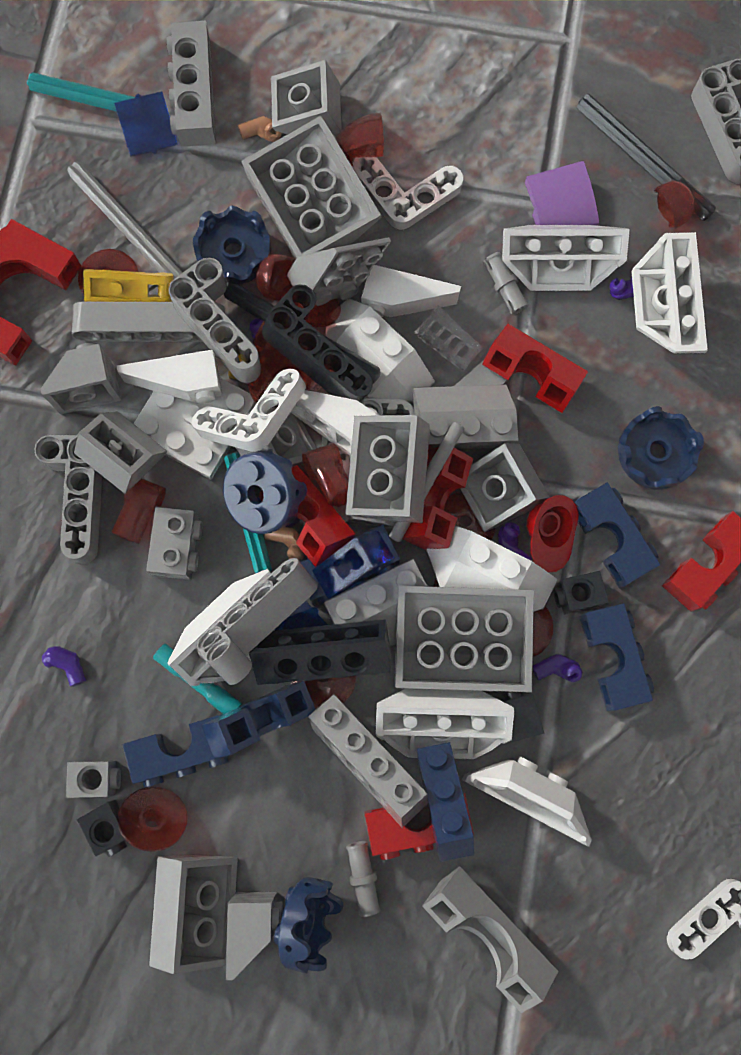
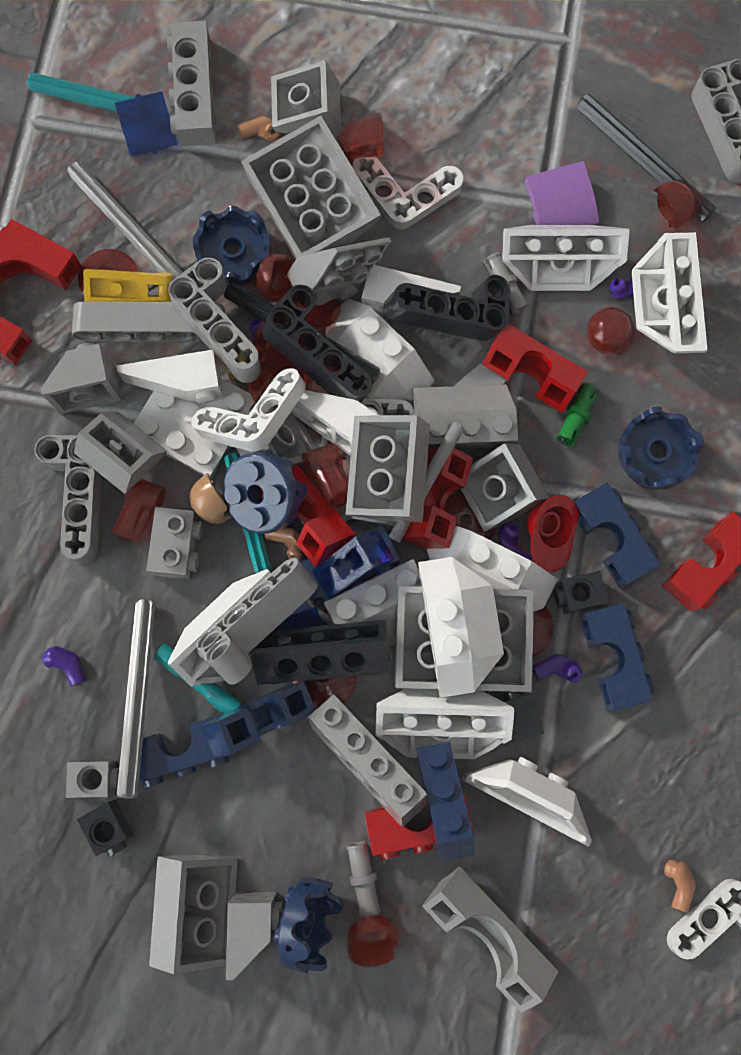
clear red dish [118,787,187,852] -> none
none -> light grey axle [117,599,155,798]
none -> medium nougat hair [189,473,231,524]
none -> clear red hair [347,914,400,967]
none -> black beam [383,274,510,341]
none -> white wedge [418,557,504,698]
none -> green pin [556,383,599,447]
none -> clear red hair [586,307,635,355]
none -> nougat arm [664,859,696,913]

